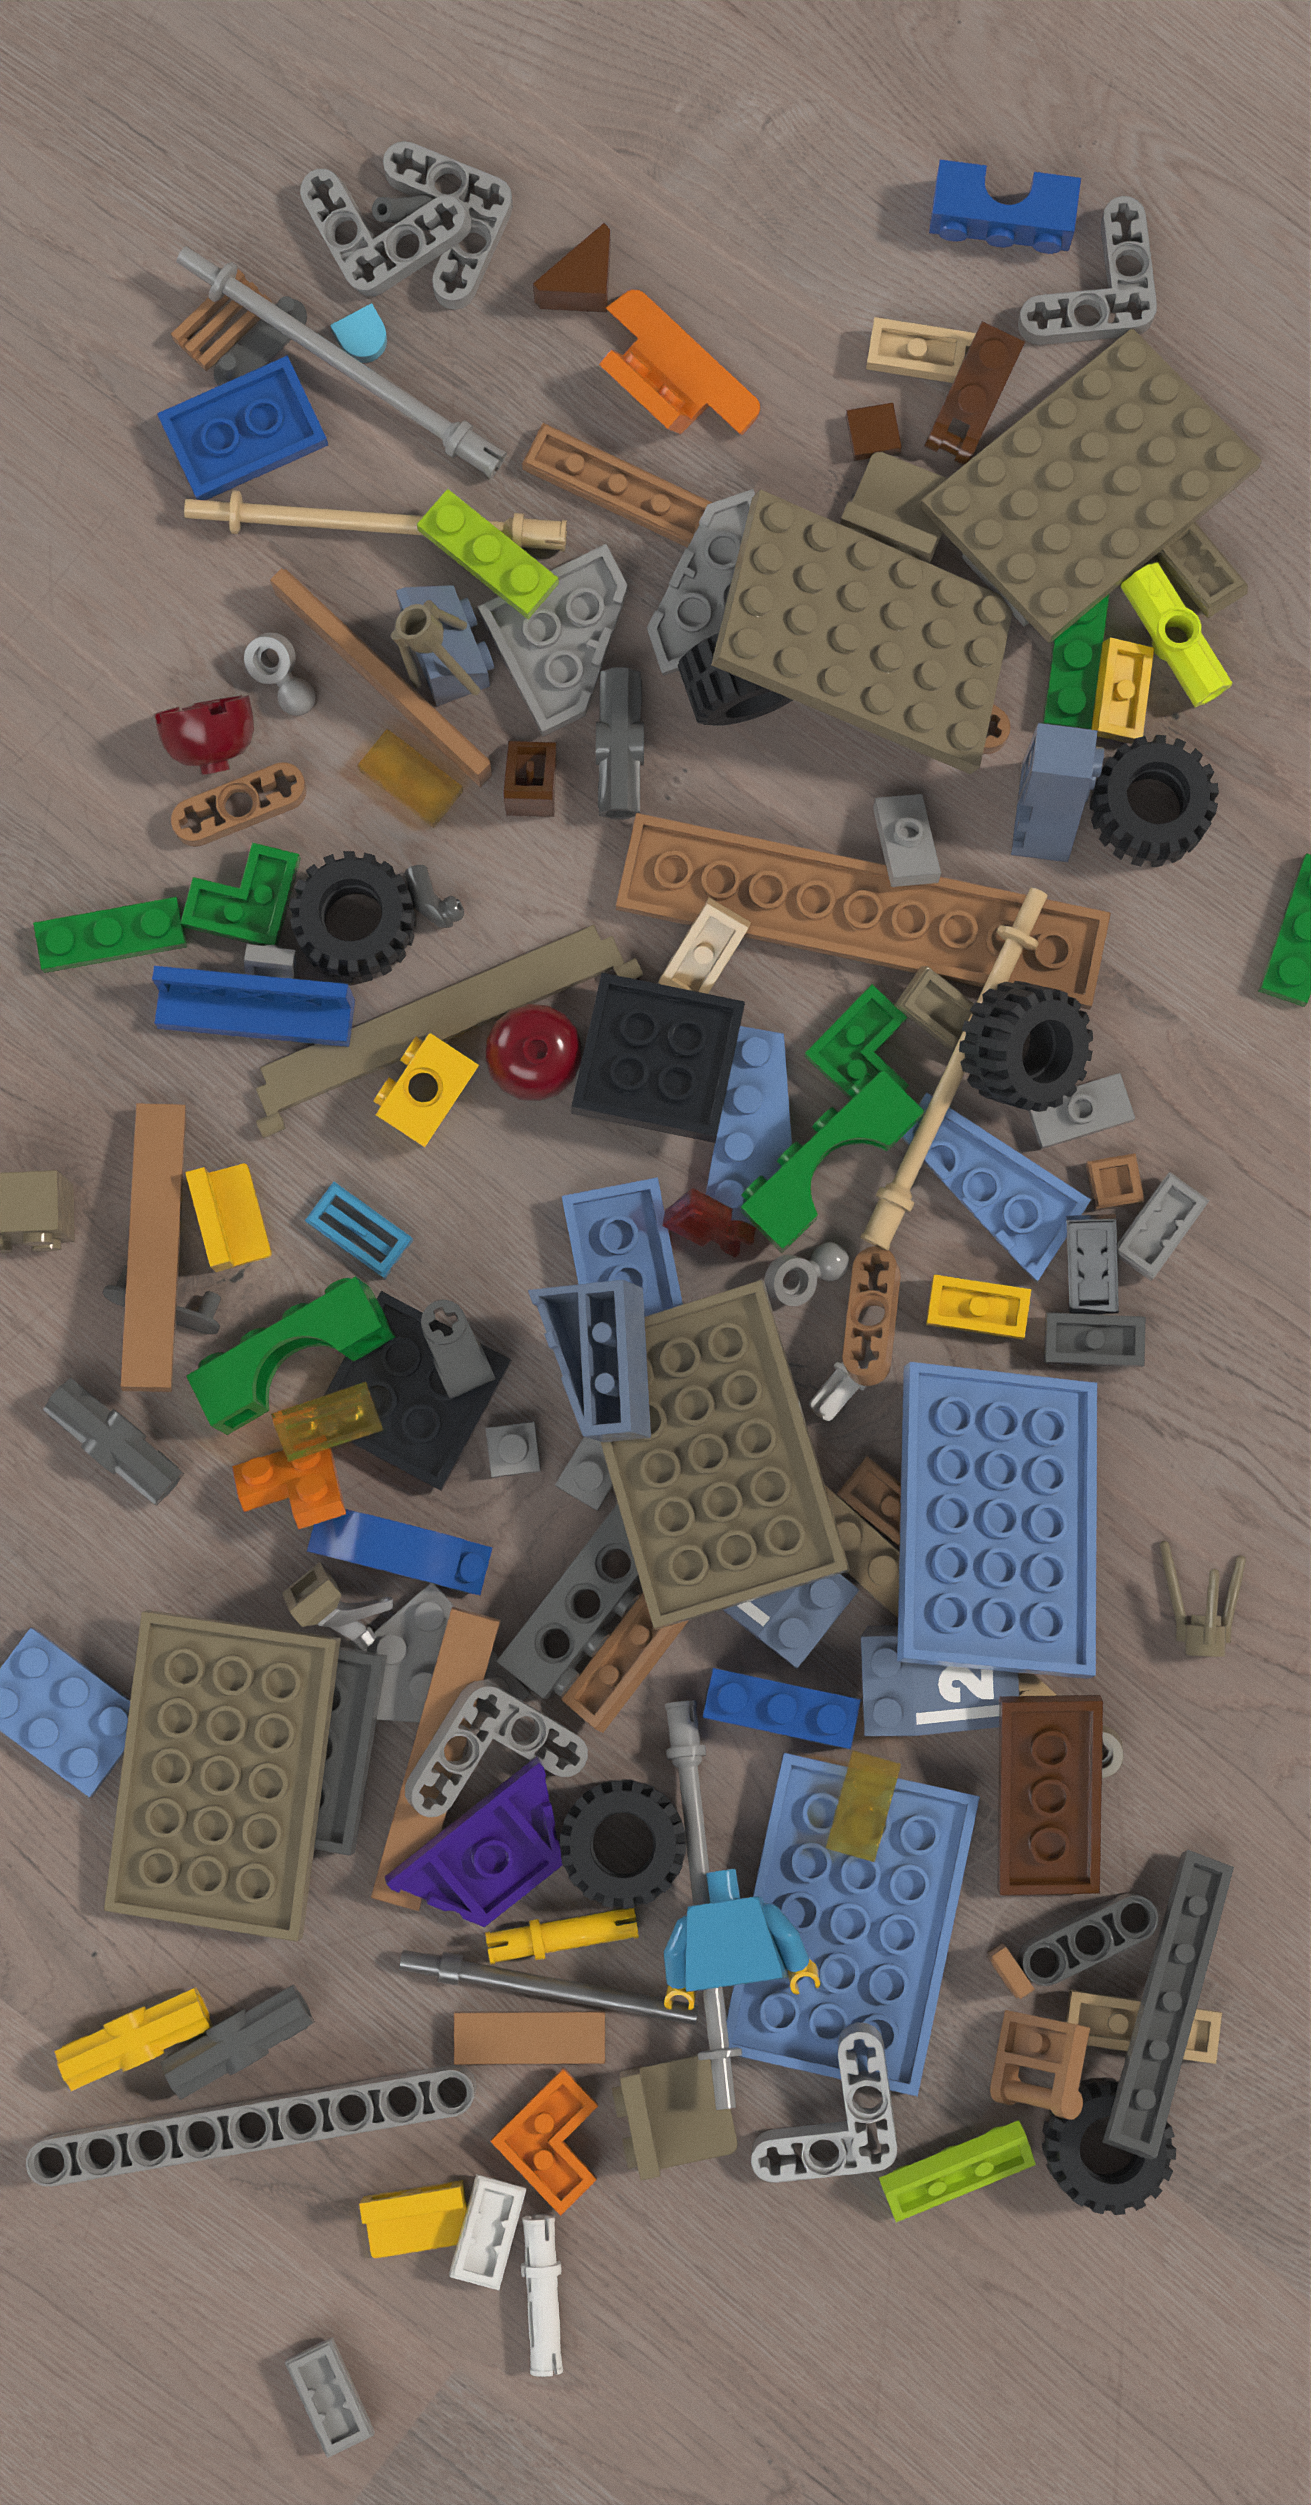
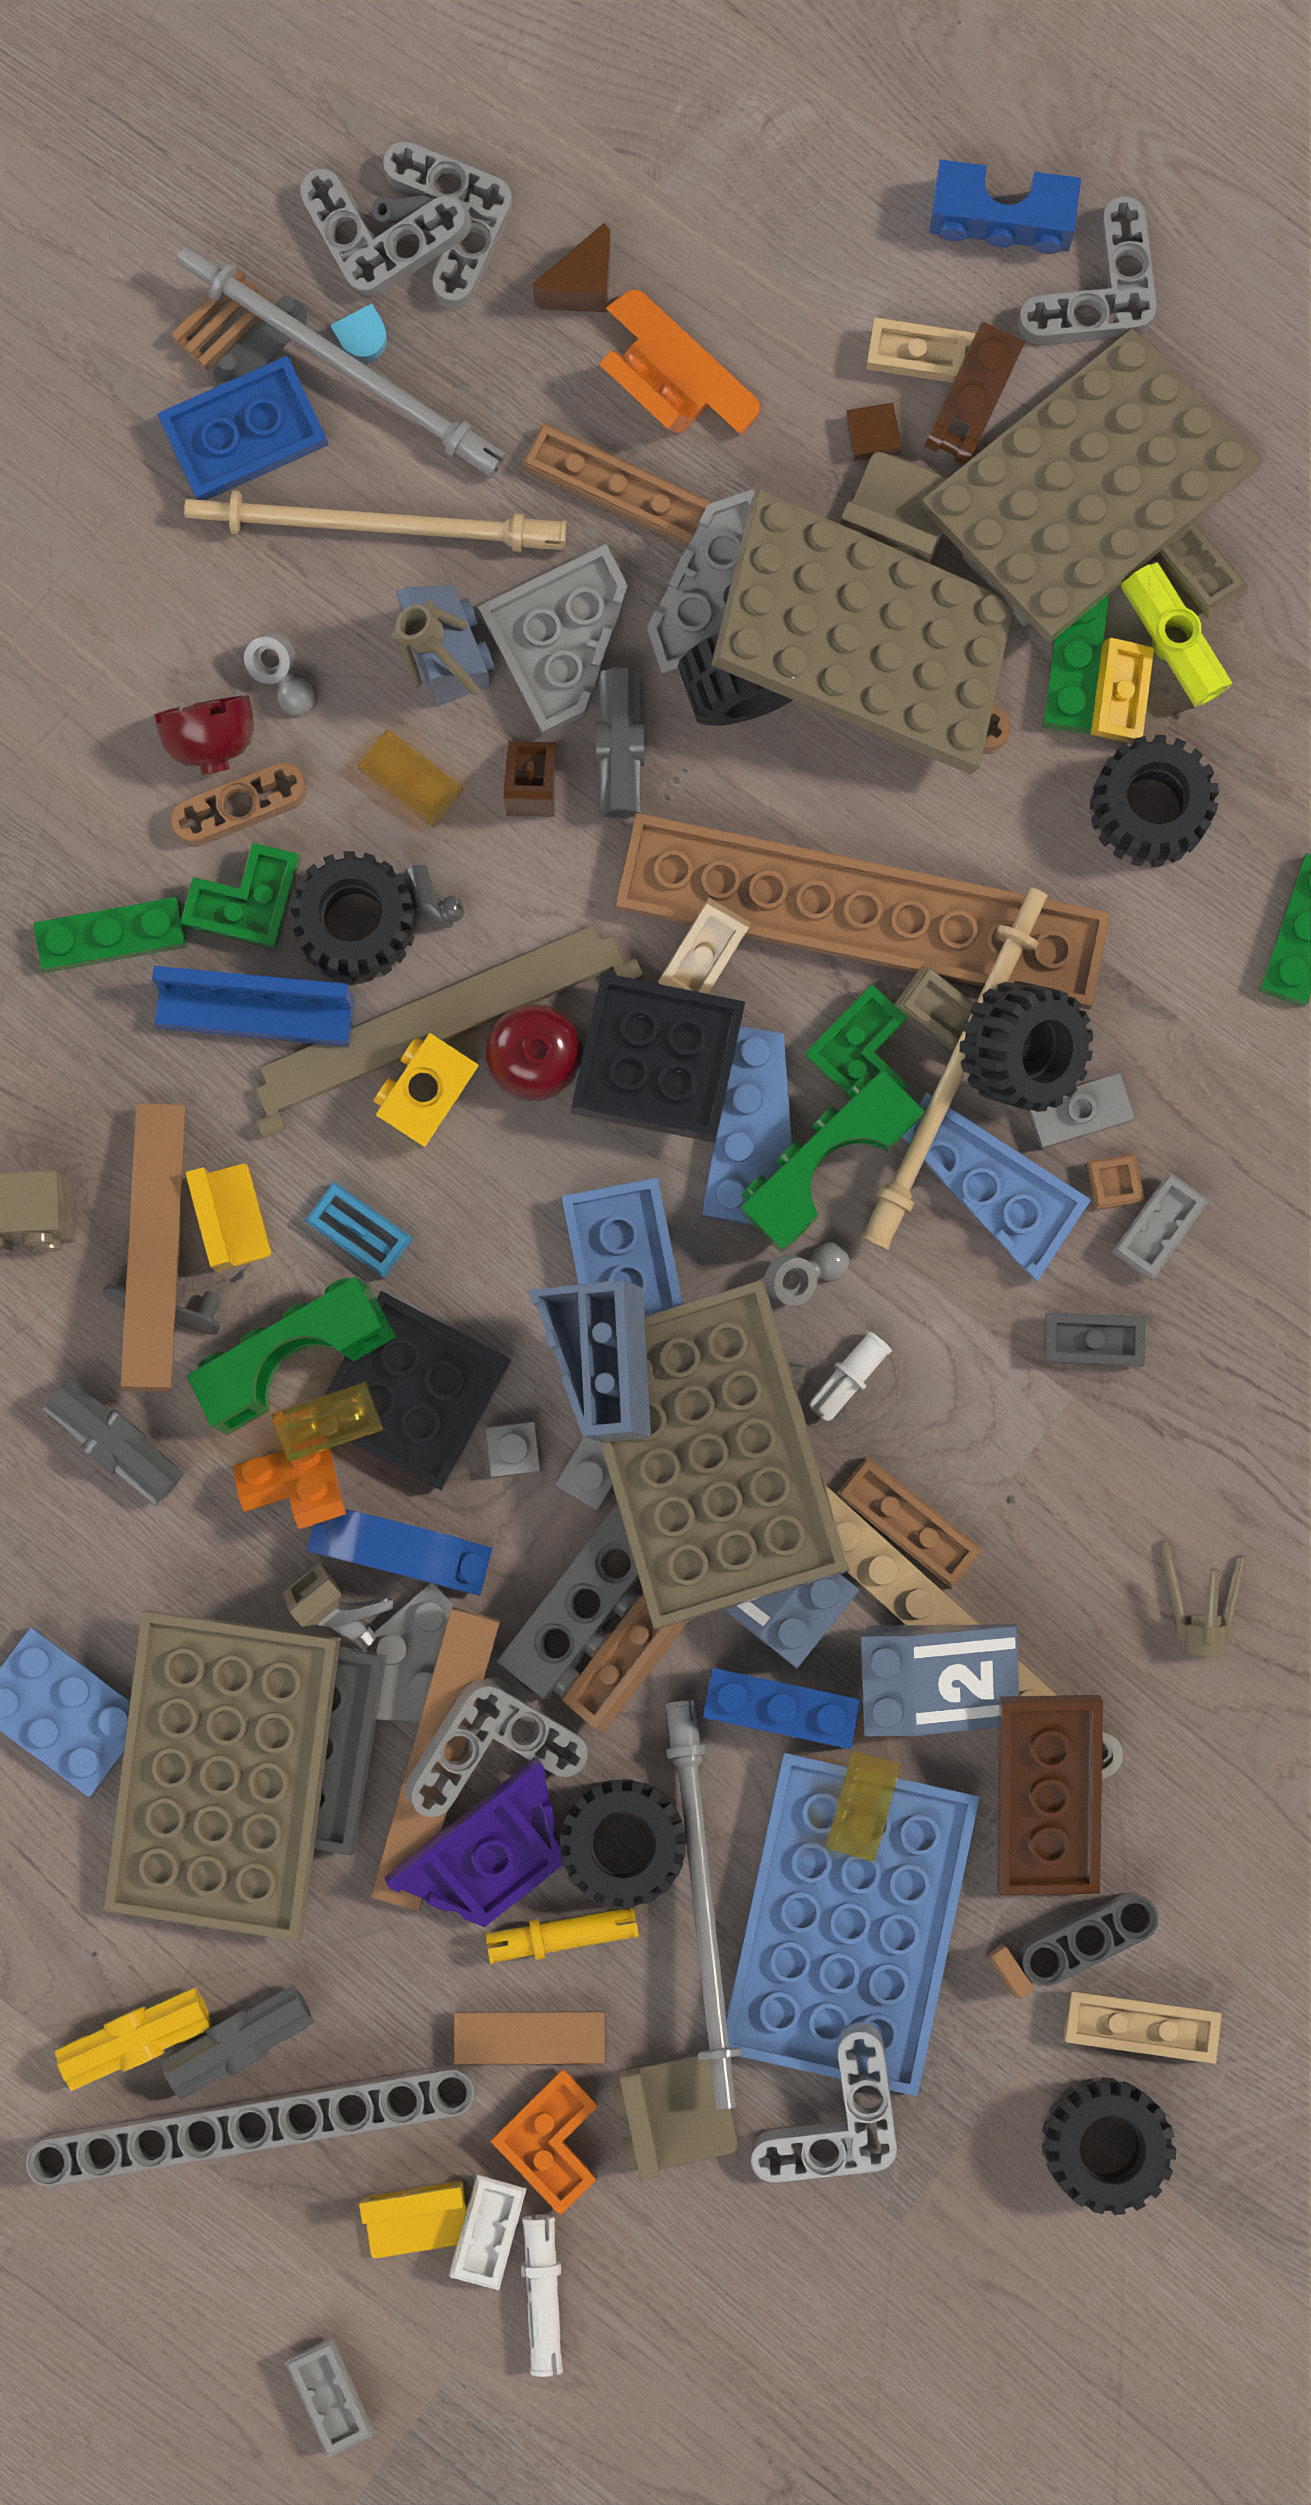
light grey plate [244,944,297,979] -> none
medium nougat tile [270,568,492,788] -> none
flat silver bar [399,1950,699,2025] -> none
lime plate [417,489,559,619] -> none
dark grey piece [421,1299,495,1399] -> none
clear red plate [662,1188,756,1258] -> none
dark azure torso [664,1869,820,2010] -> none
medium nougat beam [842,1246,901,1386] -> none
light grey plate [873,794,941,887] -> none
lime plate [879,2120,1036,2223] -> none
medium blue plate [897,1362,1097,1679] -> none
yellow plate [926,1275,1031,1340] -> none
medium nougat plate [990,2010,1090,2120] -> none
sand blue wedge [1011,723,1104,862] -> none
plate [1066,1214,1119,1314] -> none
dark grey plate [1103,1850,1234,2160] -> none

